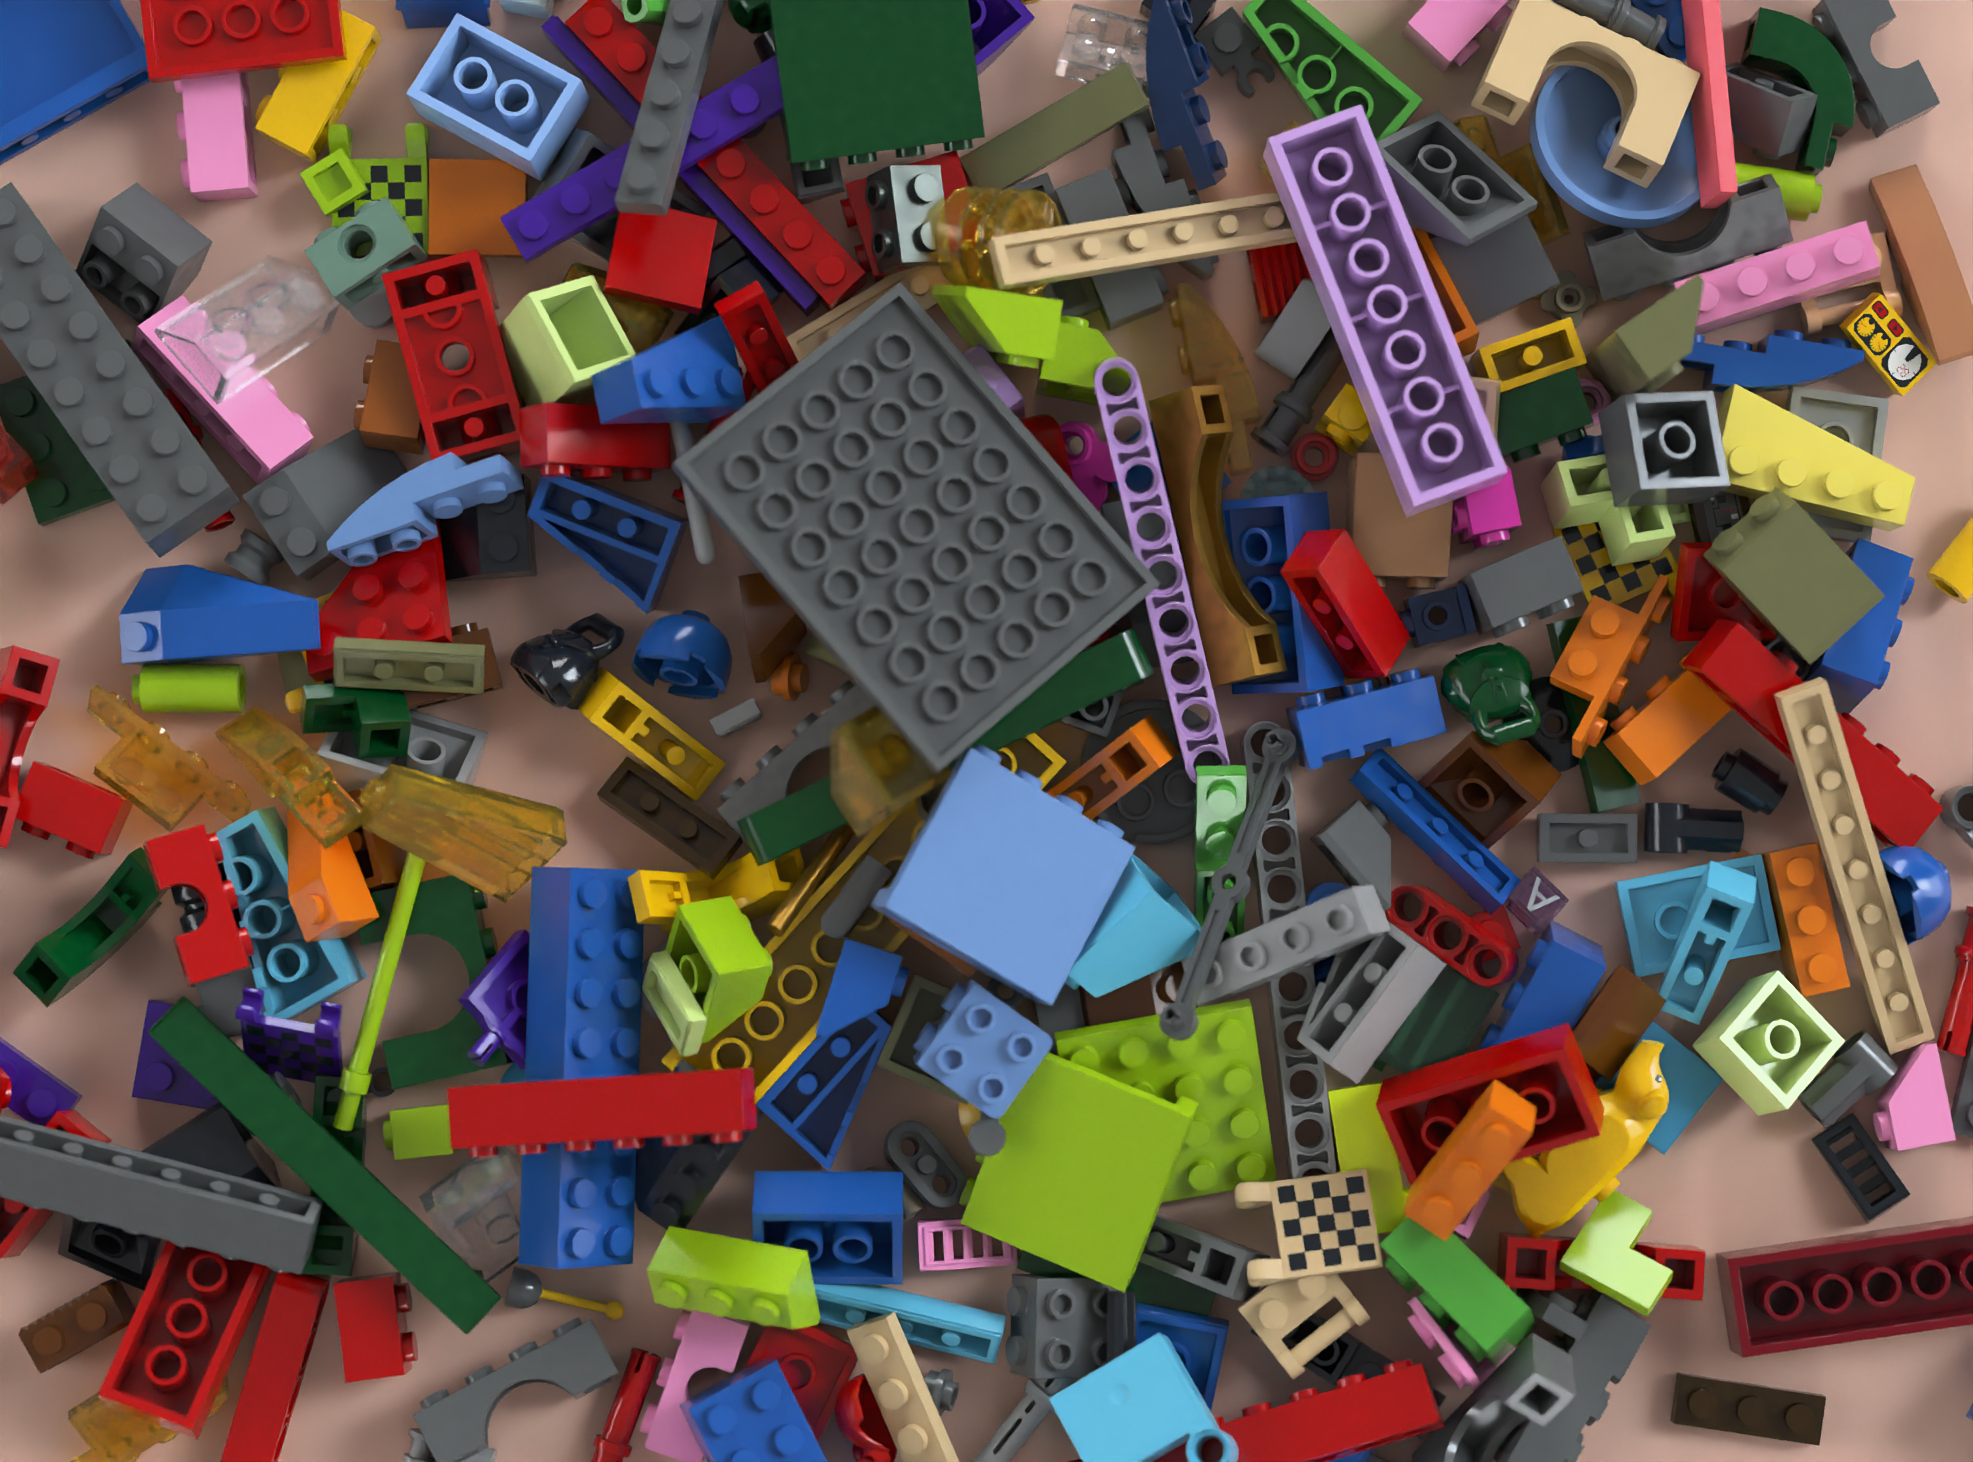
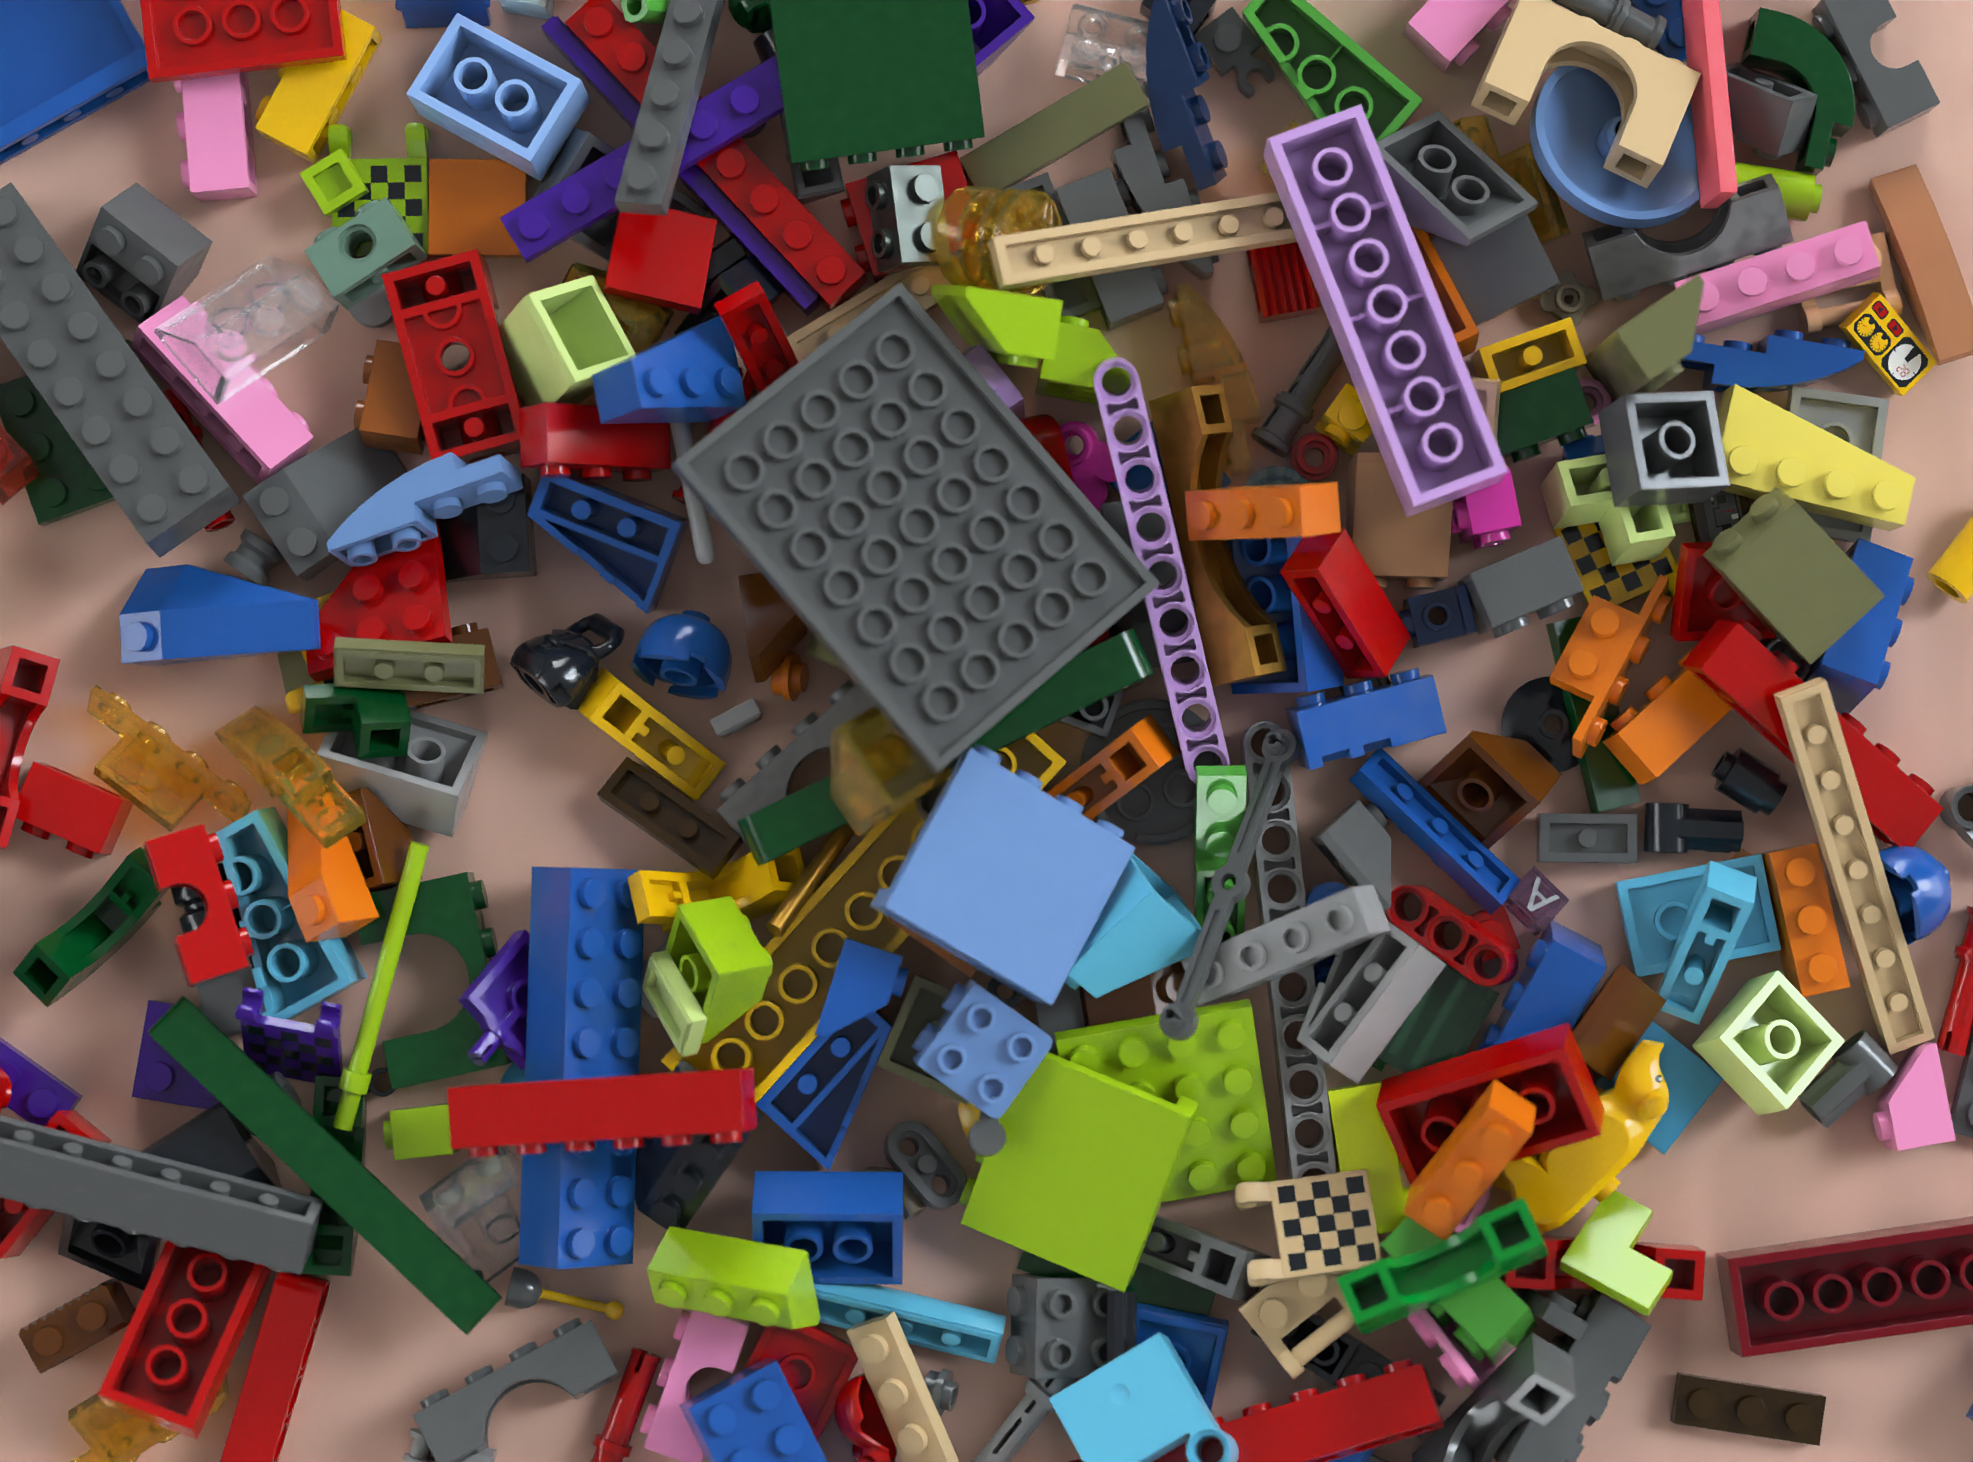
lime brick [132,664,247,713] -> none
red brick [333,1271,418,1383] -> none
clear yellow slope [360,764,567,903] -> none
dark grey bar [821,854,895,939] -> none
bright pink slope [917,1217,1018,1271] -> none
light grey panel [1254,278,1331,380] -> none
dark green piece [1441,642,1541,746] -> none
black slope [1812,1112,1910,1224] -> none
none -> orange brick [1185,482,1341,541]
none -> green arch [1336,1197,1549,1335]

